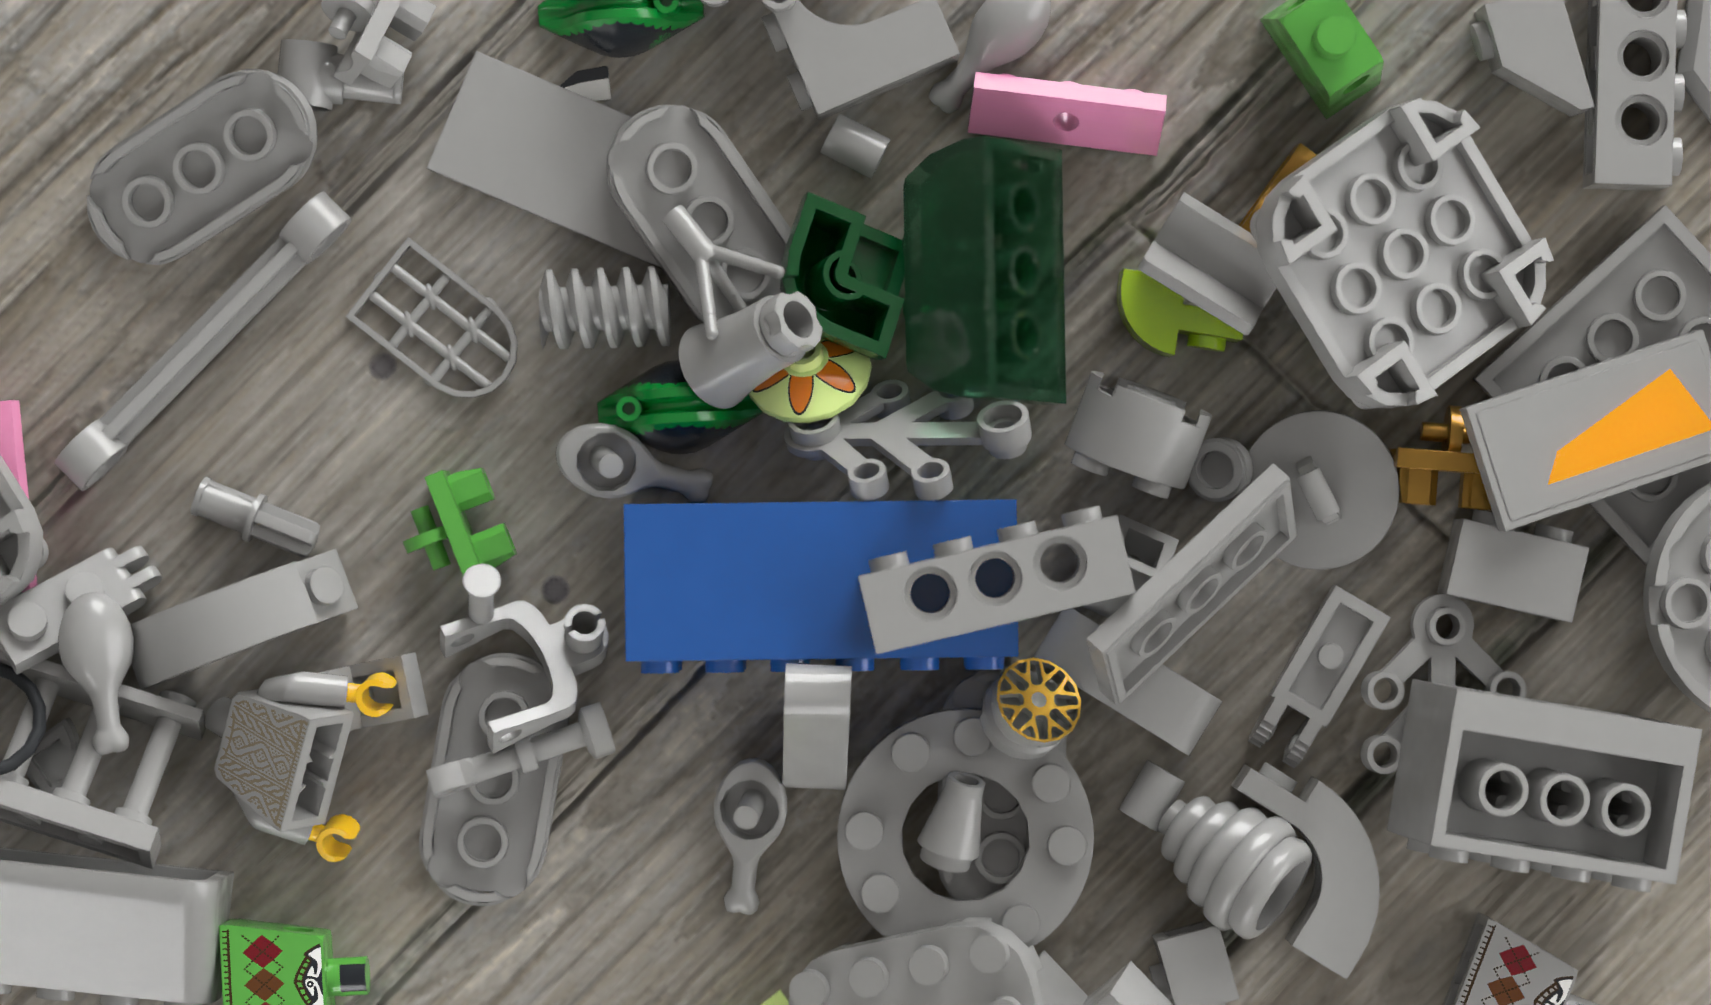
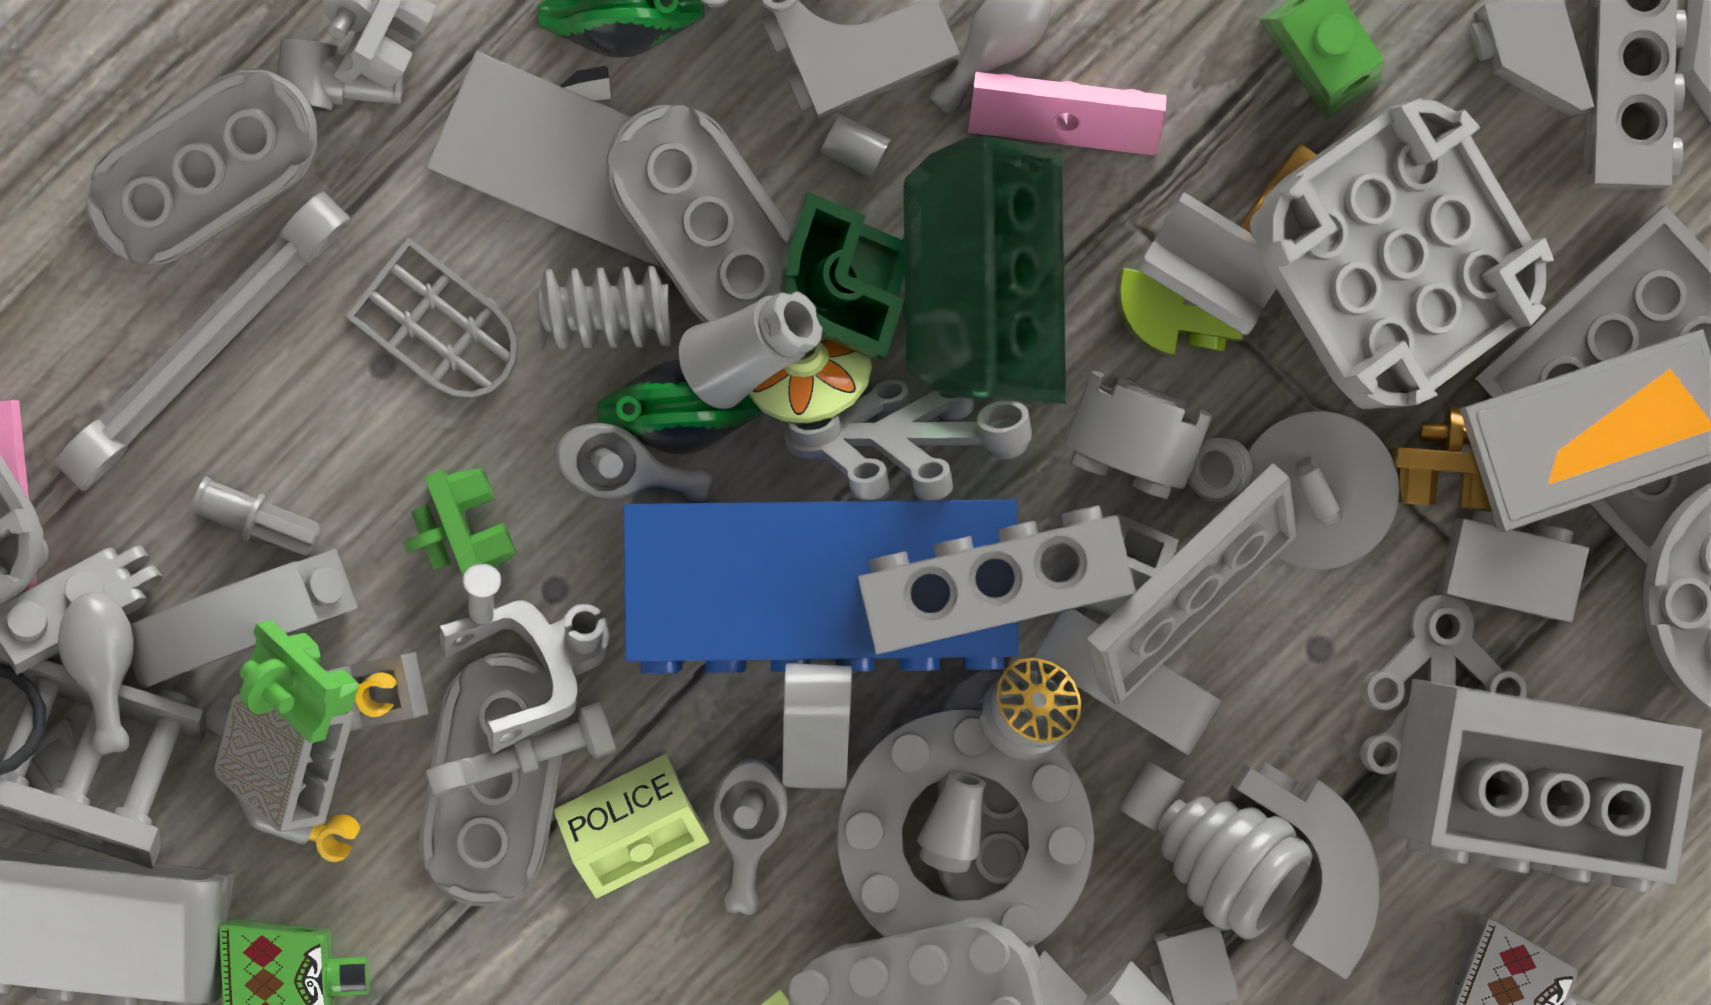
light grey plant [662,205,785,340] -> none
light grey hinge [1248,585,1391,768] -> none
none -> bright green hips [240,620,358,743]
none -> yellowish green panel [553,753,710,899]

